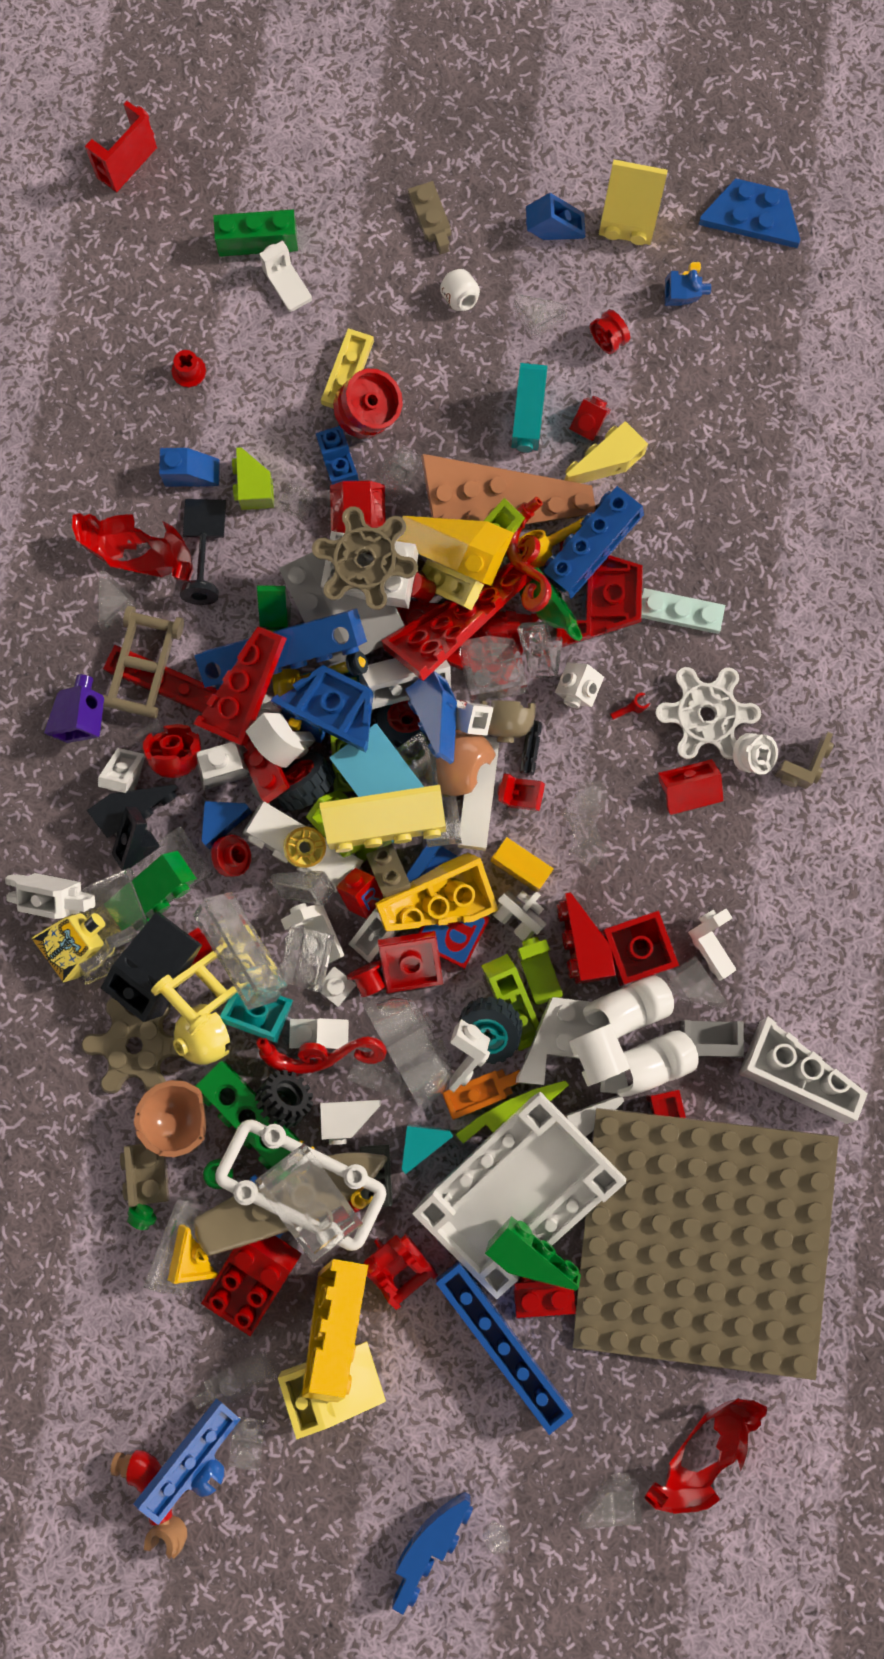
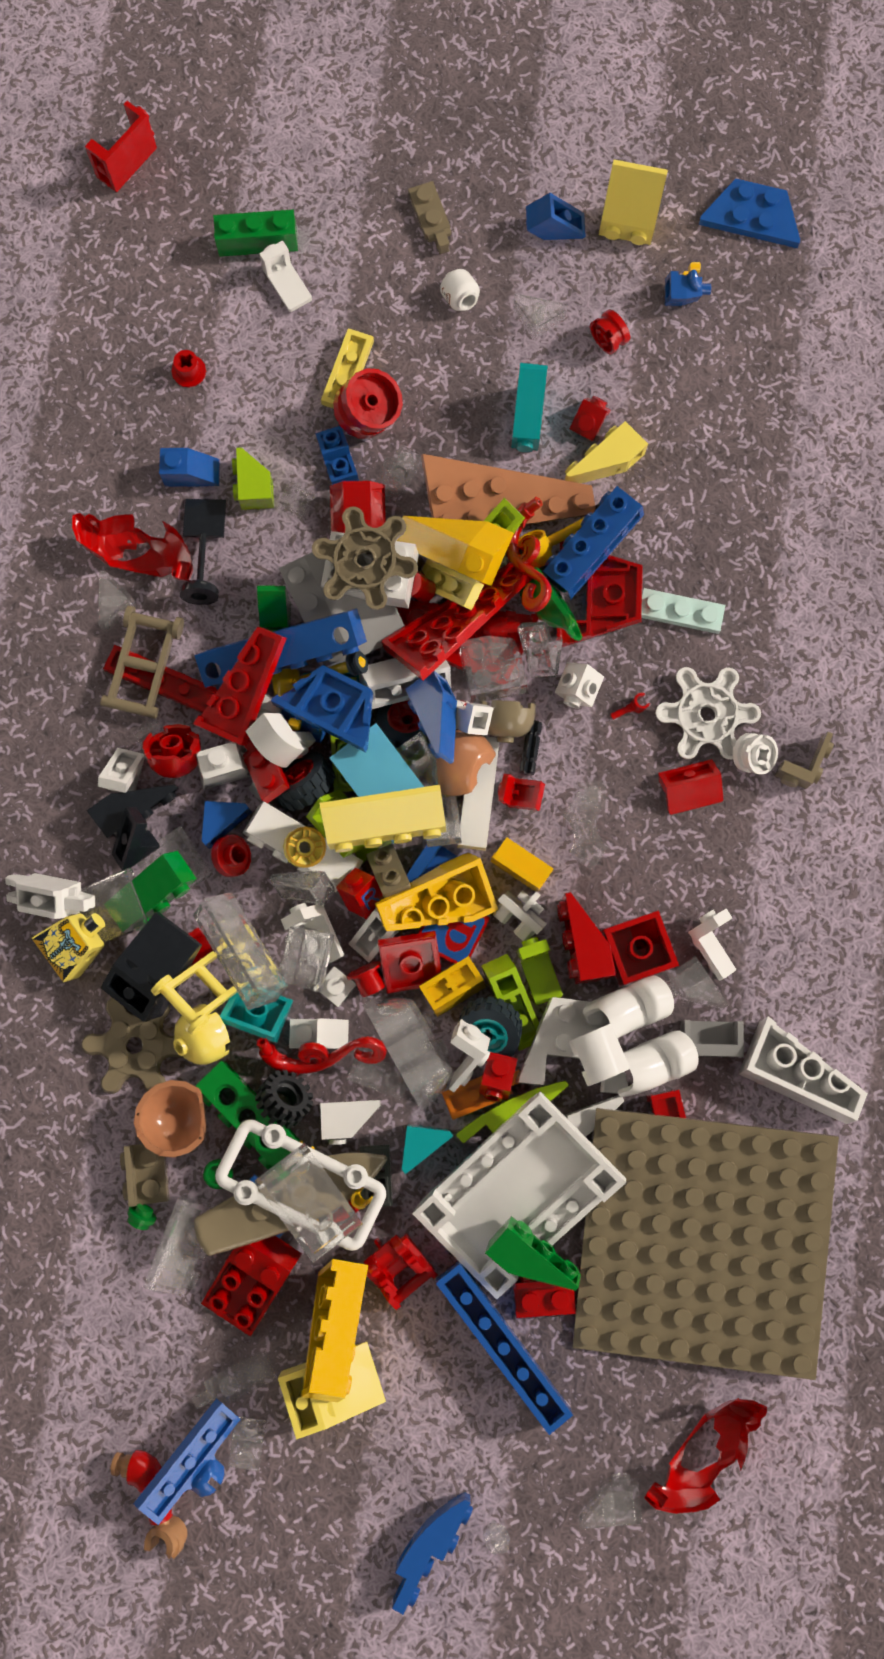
dark purple torso [44,674,104,743] -> none
clear tile [79,926,137,985] -> none
yellow tile [167,1224,218,1284] -> none
none -> yellow hinge [419,956,486,1017]
none -> red bracket [479,1052,518,1102]

